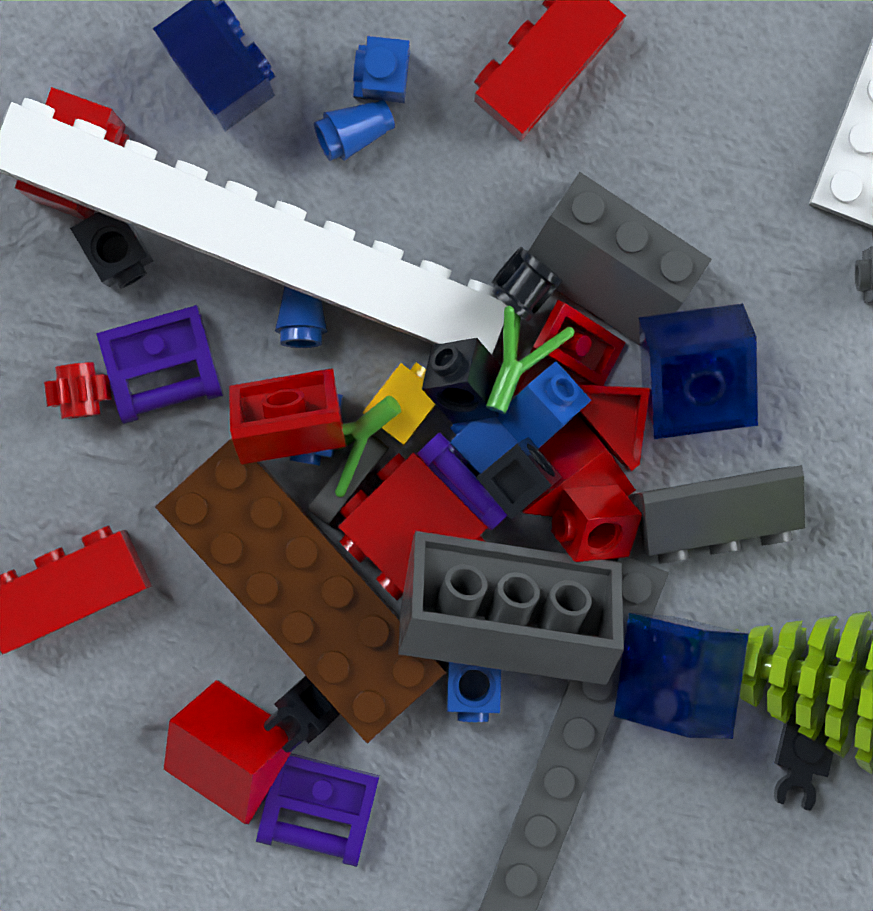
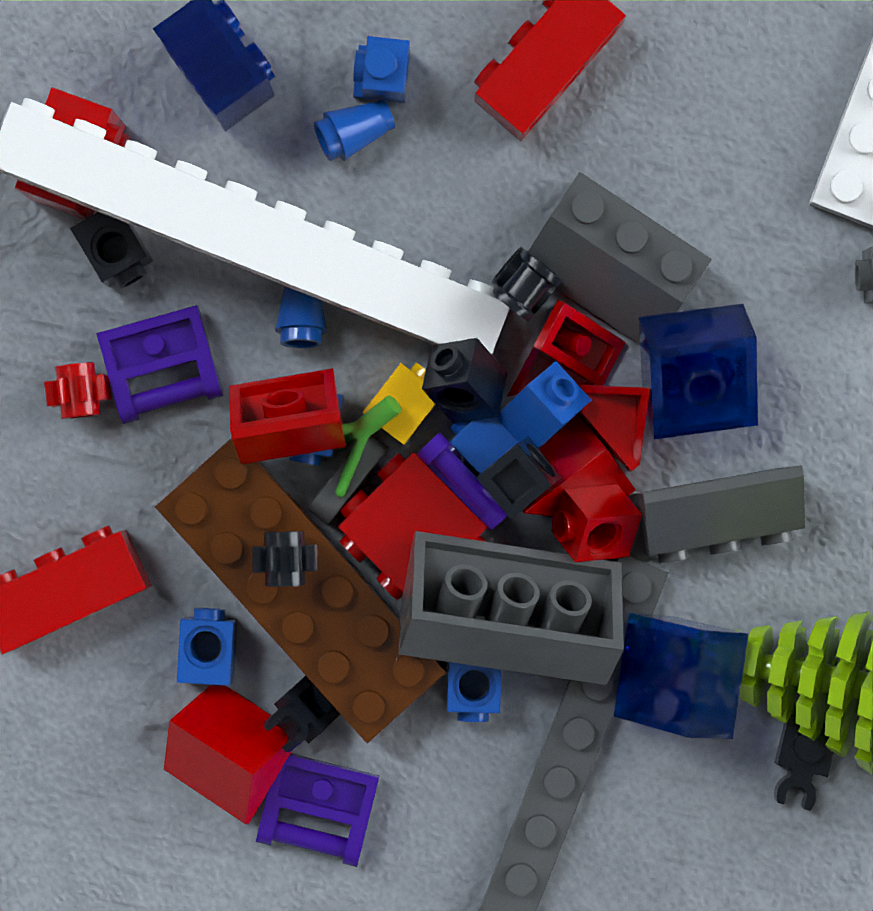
bright green plant [486,306,575,414] -> none
none -> blue brick [177,608,237,686]
none -> black gear [252,531,317,587]

